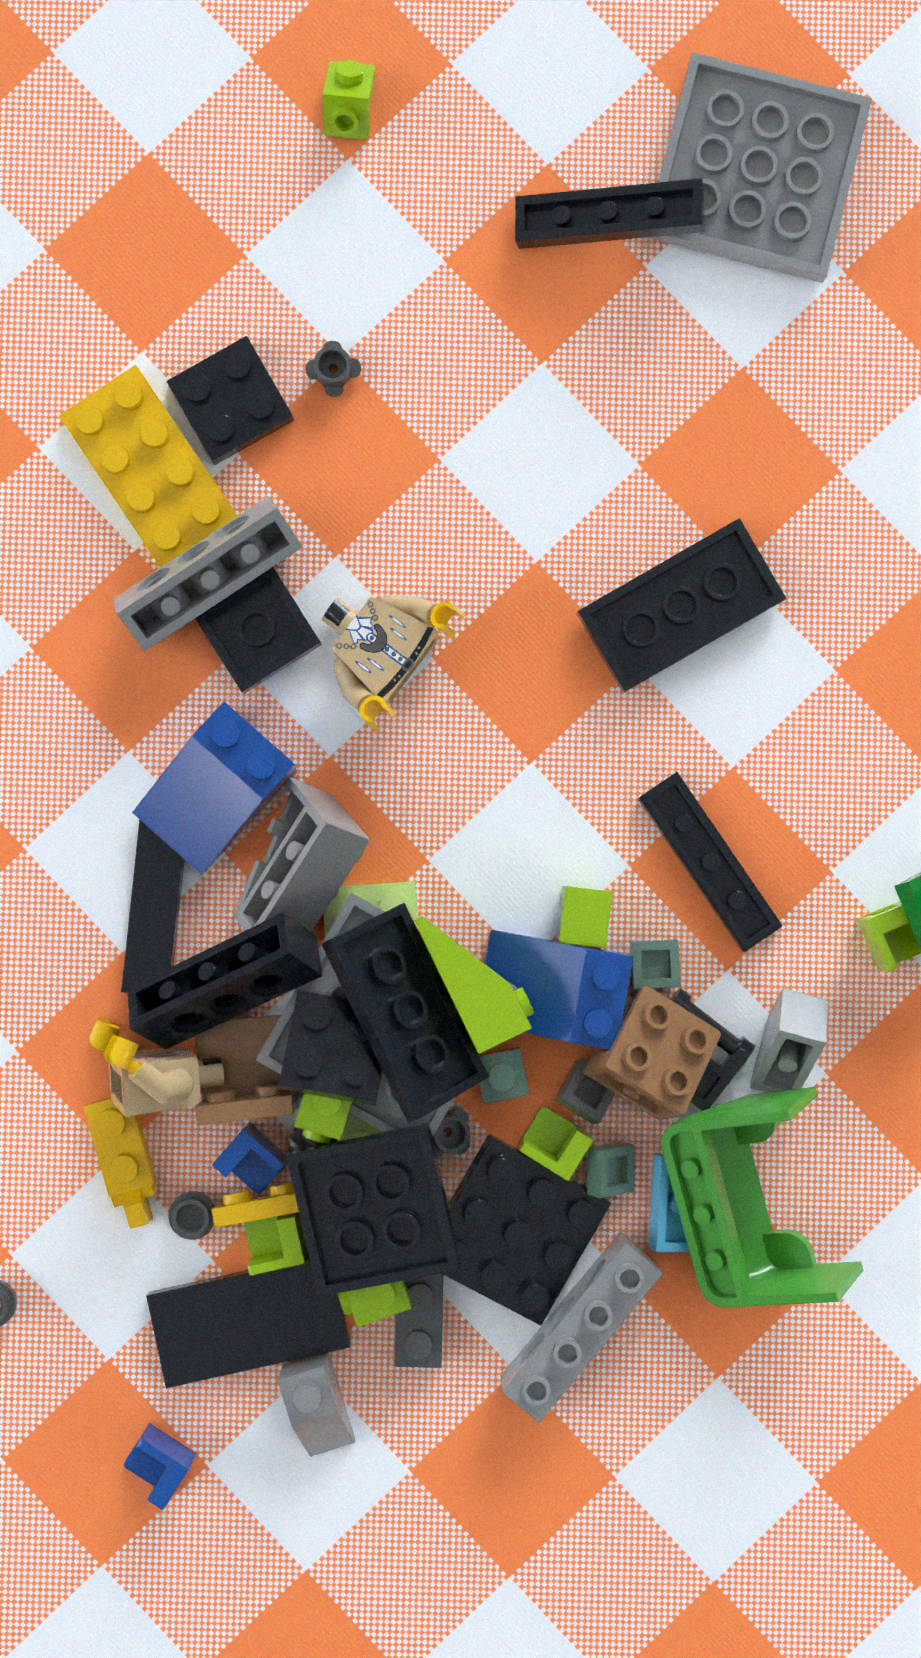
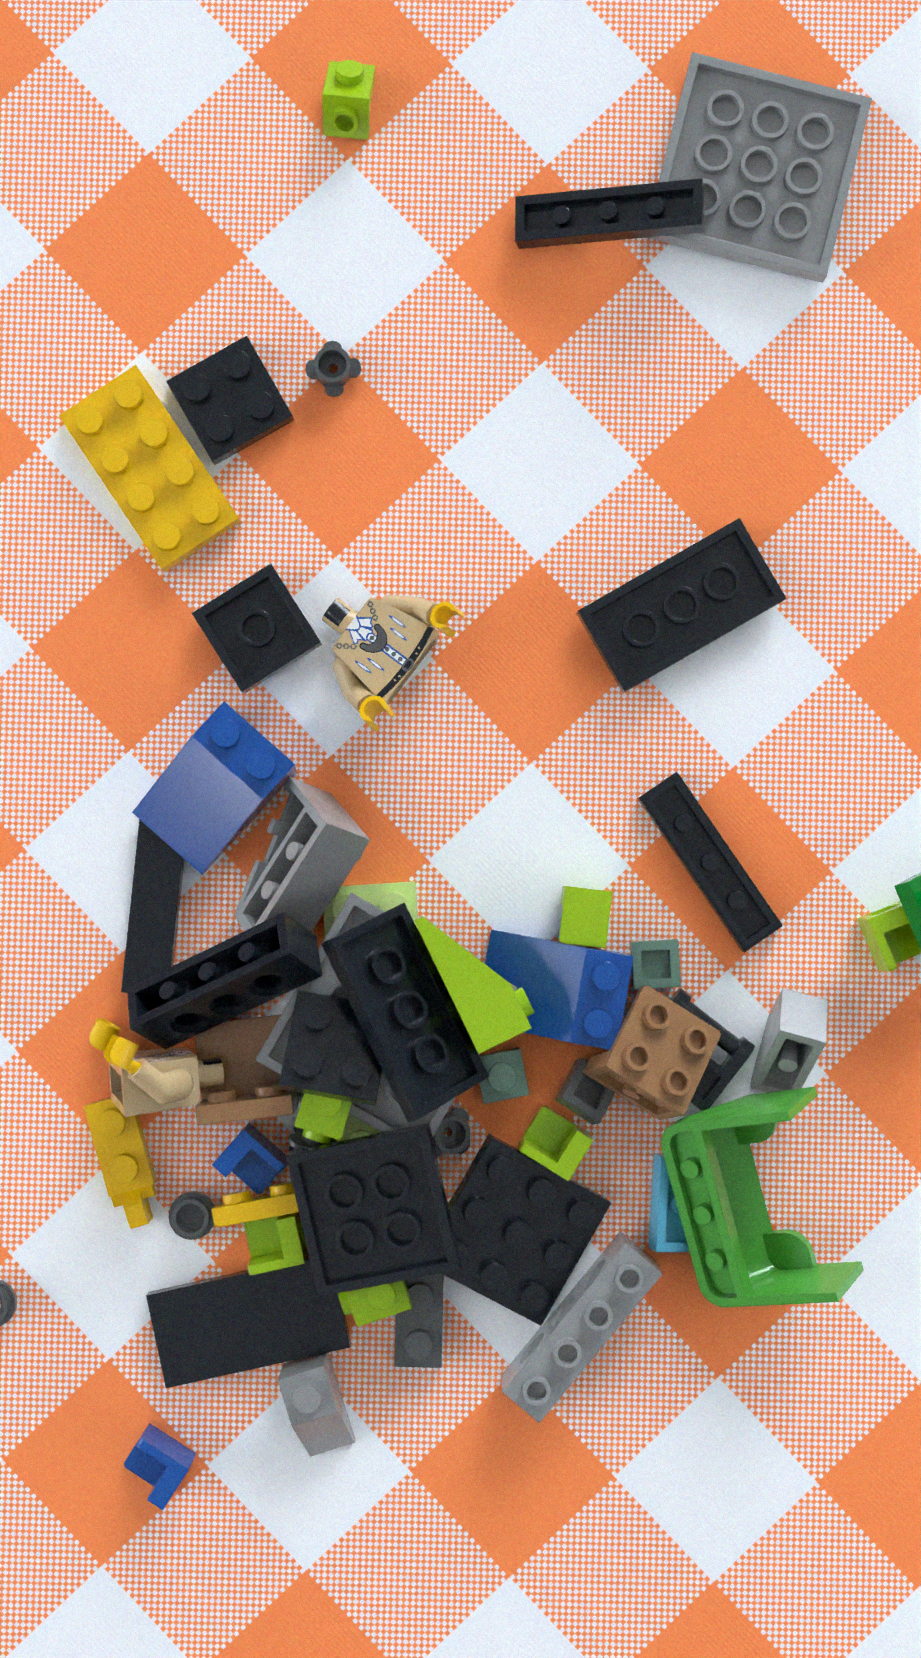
light grey brick [113,496,303,652] -> none
sand green plate [587,1142,635,1198] -> none

